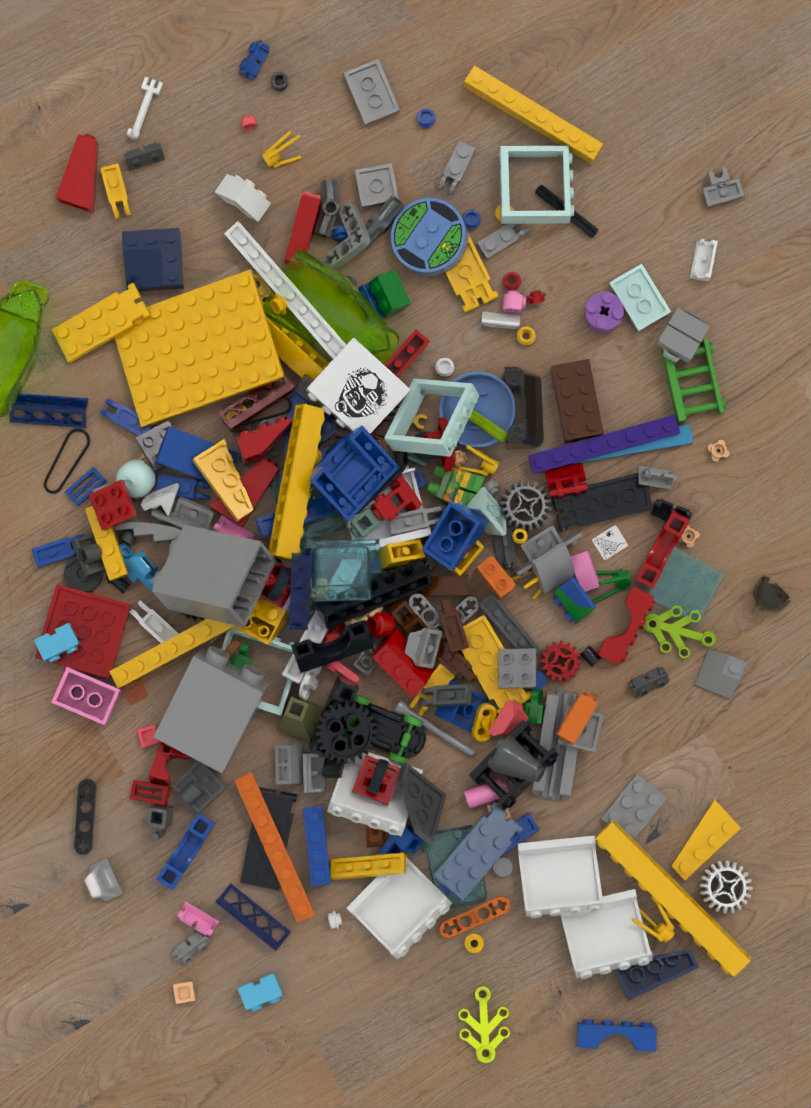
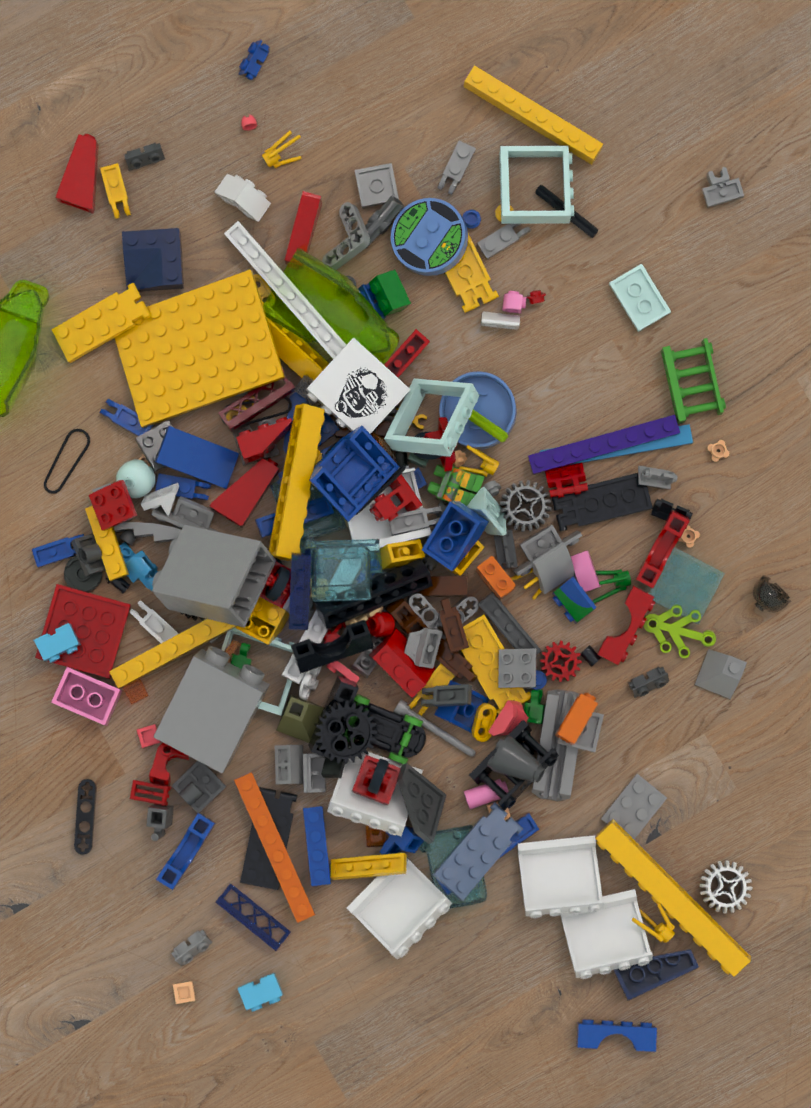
clear blue fence [9,393,89,428] -> none
blue tile [65,467,107,506] -> none
light grey slope [84,858,124,902] -> none
white hinge [127,77,163,140] -> none
bright pink hinge [177,902,219,936] -> none
yellow wing [192,439,254,522] -> none
bright pink hinge [213,515,254,539] -> none
yellow plate [270,293,288,315] -> none
black bush [271,72,288,91] -> none
dark grey piece [314,179,339,239] -> none
white plate [327,910,342,930] -> none
blue plate [332,226,348,243] -> none
light grey plate [343,59,400,126] -> none
sand green brick [350,508,381,540] -> none
blue plate [417,109,435,128] -> none
white plate [435,358,454,377] -> none
orange beam [439,896,510,938] -> none
neon yellow plant [458,986,510,1063] -> none
yellow plate [464,934,484,953] -> none
light grey tile [493,857,512,877] -> none
red plate [502,272,521,291] -> none
clear smoke windscreen [503,367,544,450] -> none
yellow pin [512,528,528,544] -> none
yellow plate [517,326,536,346] -> none
reddish brown brick [550,359,604,443] -> none
medium lavender brick [584,292,624,334] -> none
white sticker [592,525,628,560] -> none
light grey piece [656,308,710,363] -> none
yellow wing [671,799,741,881] -> none
white hinge [690,239,718,282] -> none

